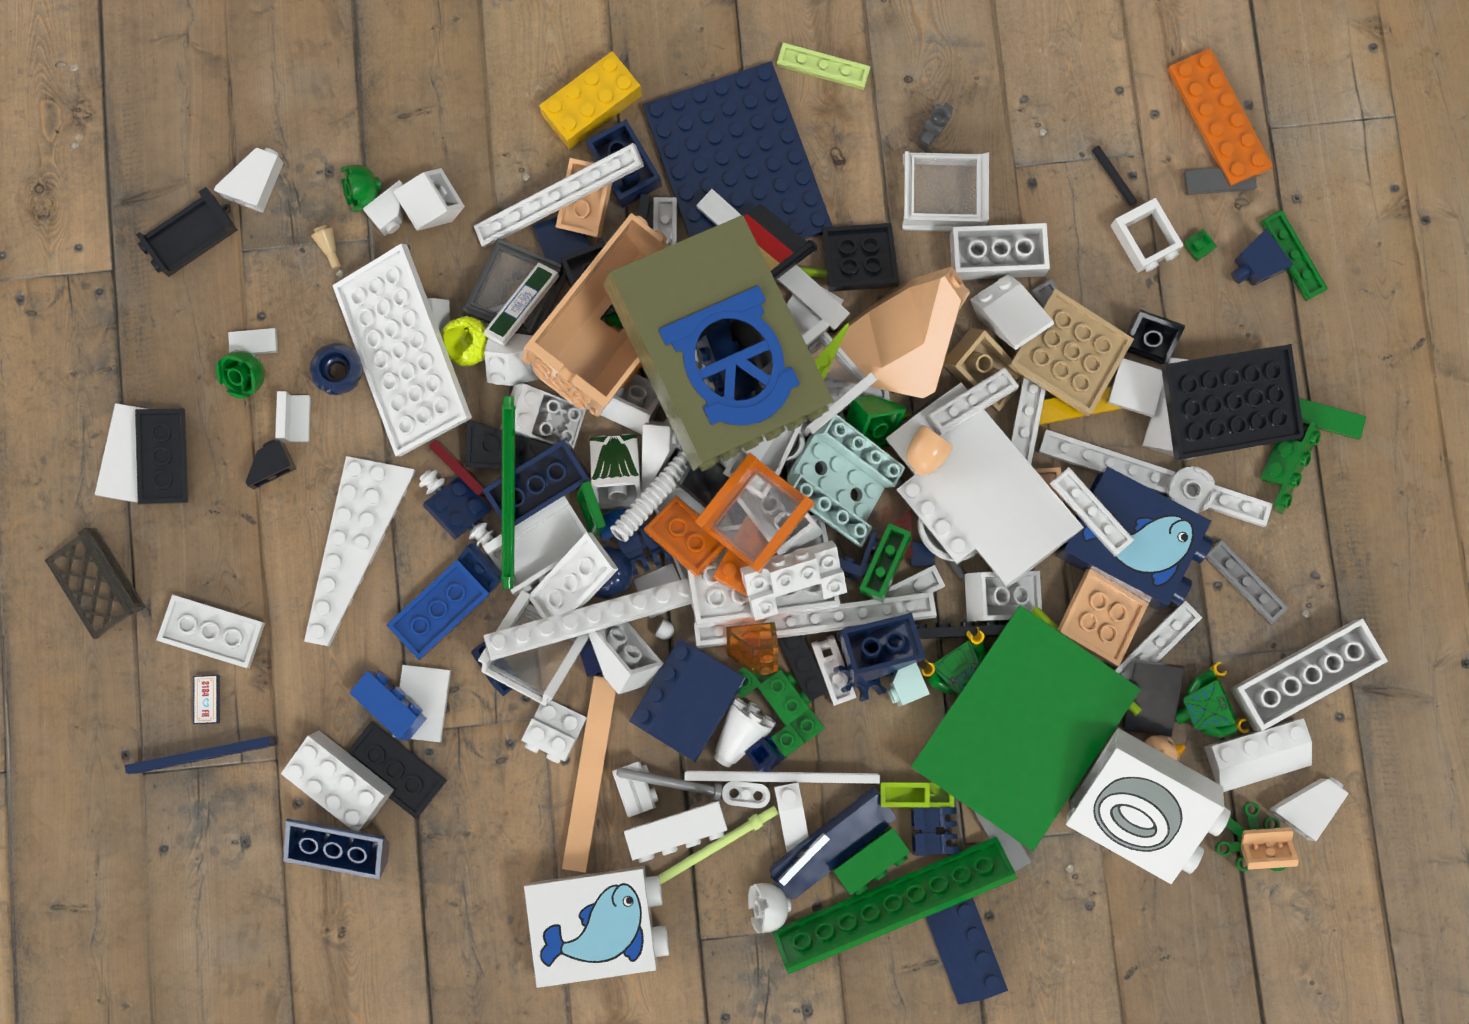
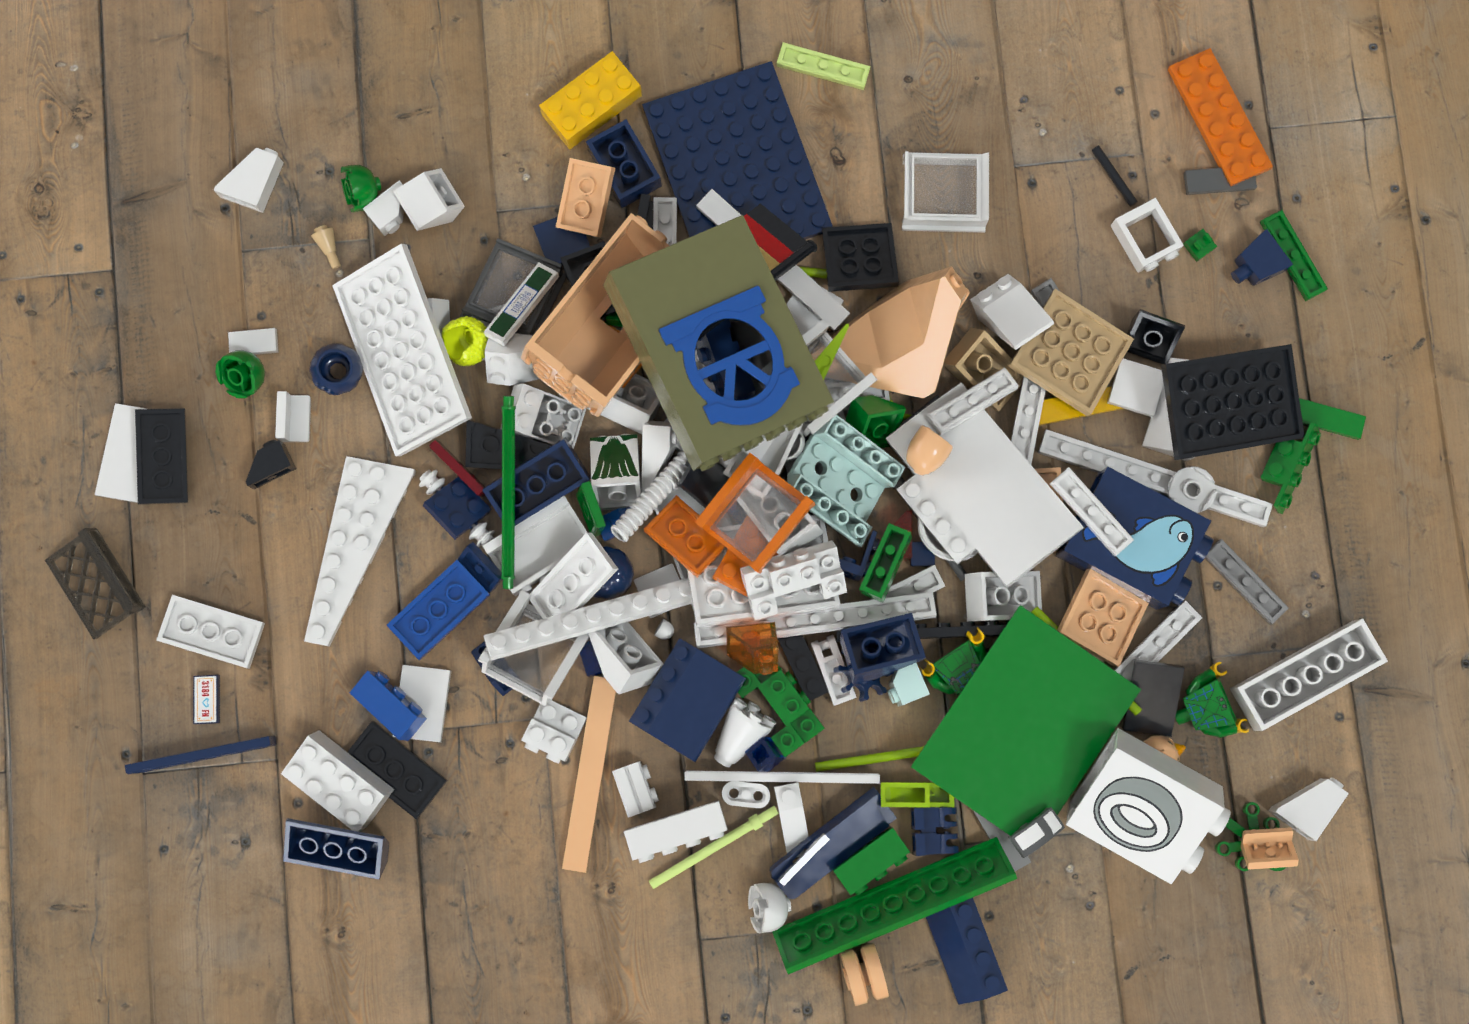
black panel [136,187,238,277] -> none
white tile [474,143,644,248] -> none
white brick [524,866,669,988] -> none
dark blue legs [616,522,674,577] -> none
light grey bar [616,768,722,801] -> none
dark grey plate [918,103,953,152] -> none
white brick [950,223,1050,280] -> none
white slope [1204,718,1312,792] -> none
none -> lime bar [815,746,924,772]
none -> light nougat wheel [840,943,889,1006]
none -> slope [1009,807,1065,858]

